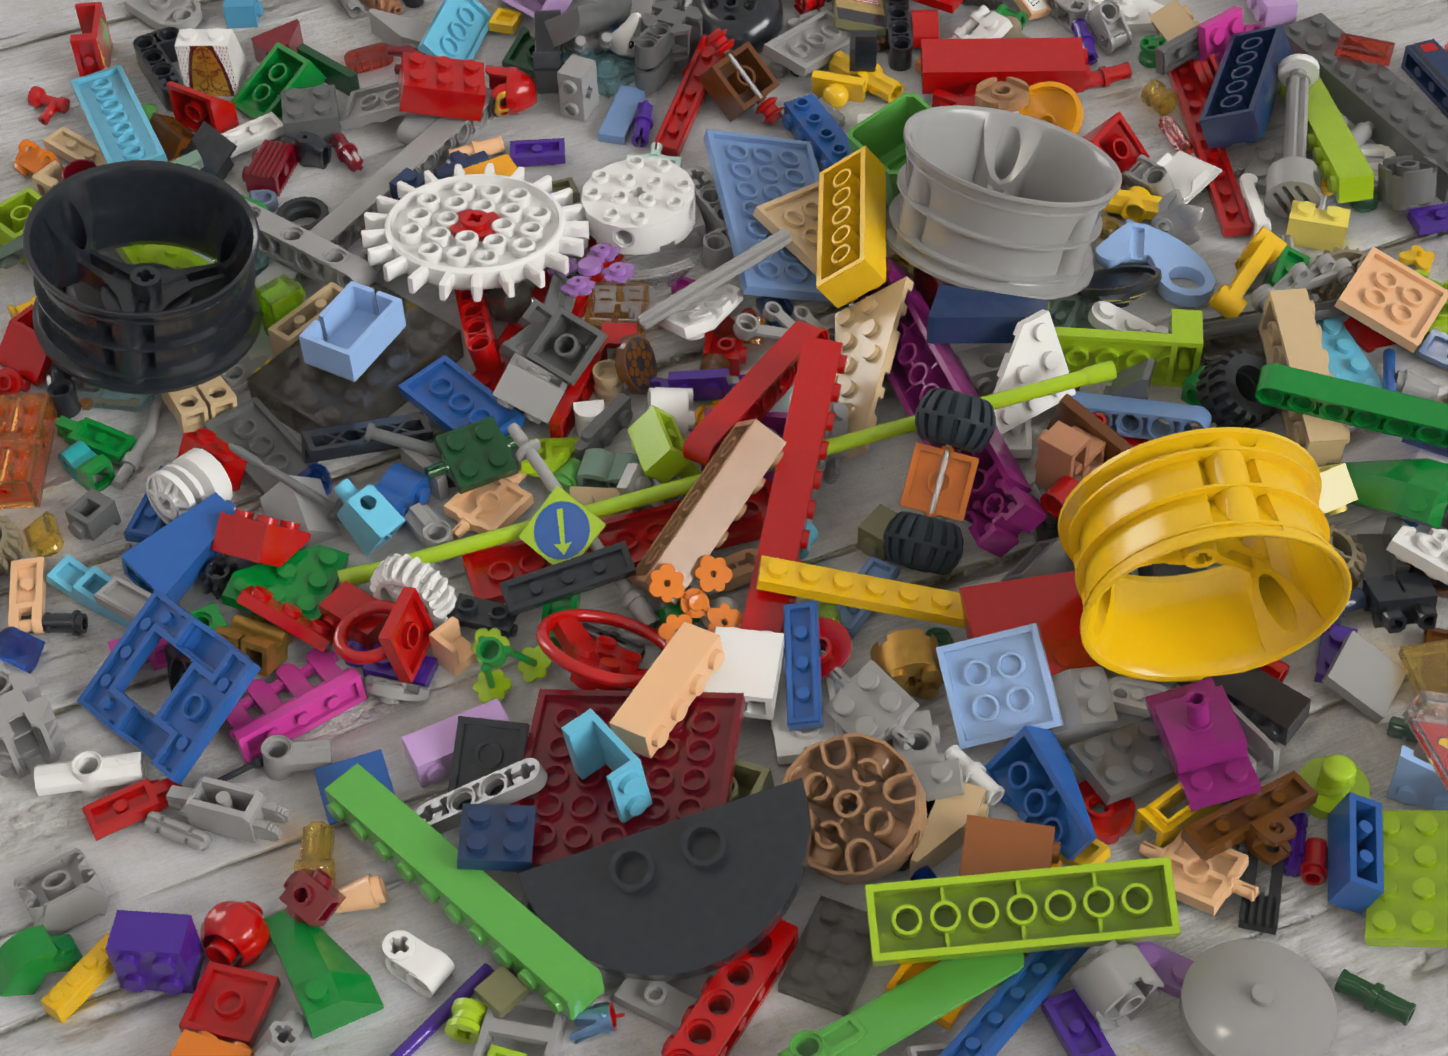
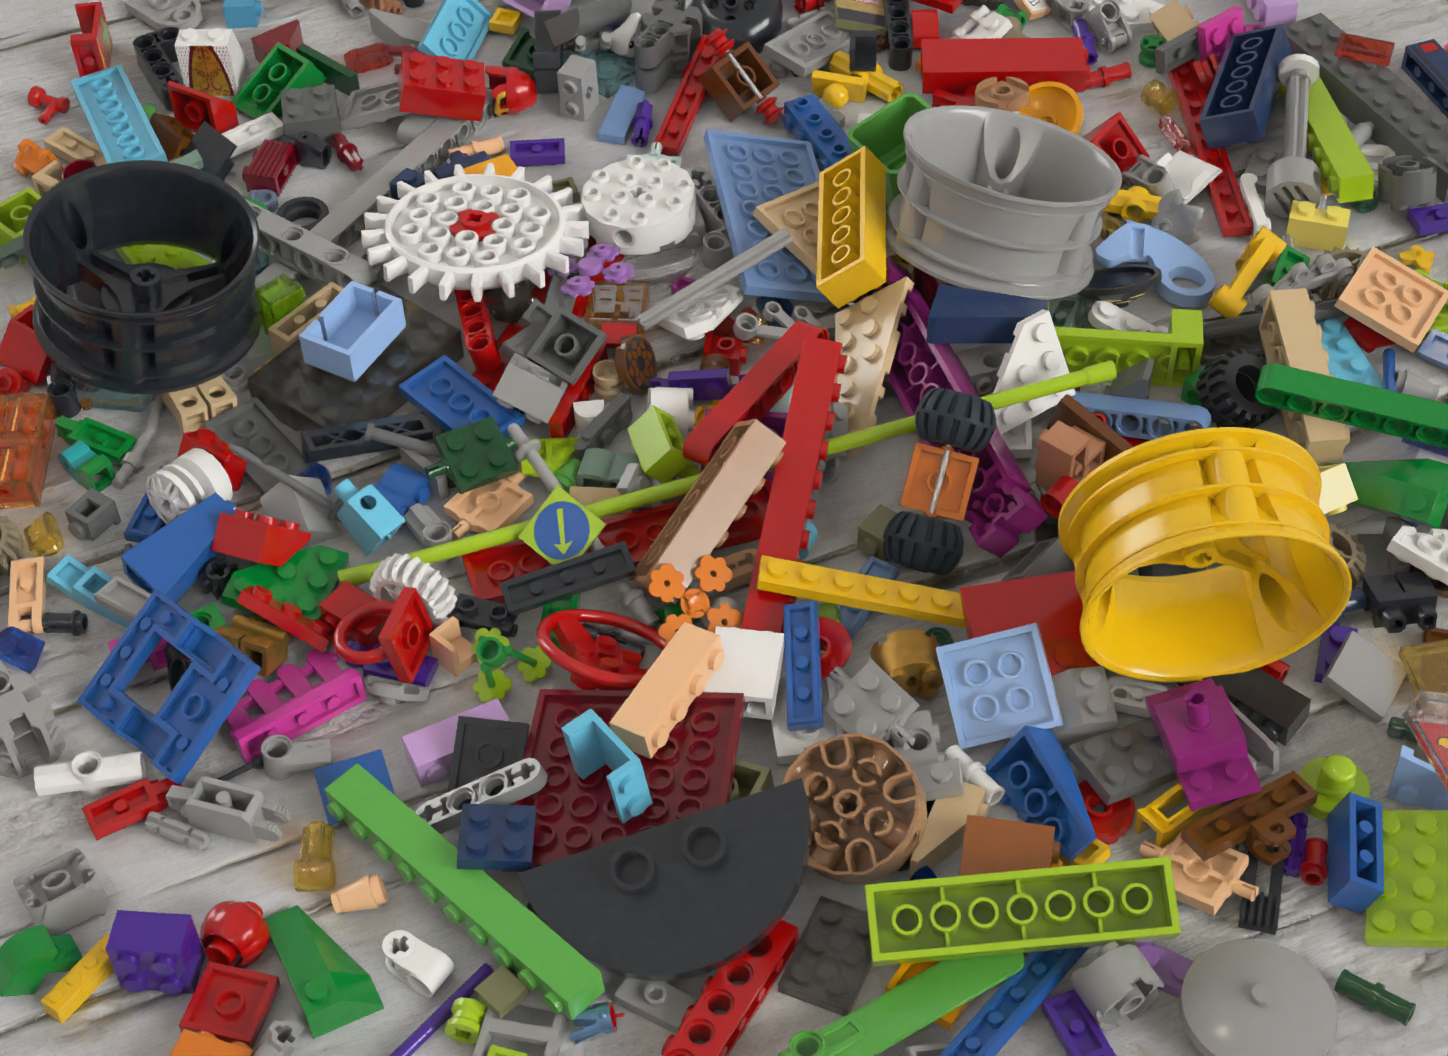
dark red brick [279,868,346,926] -> none

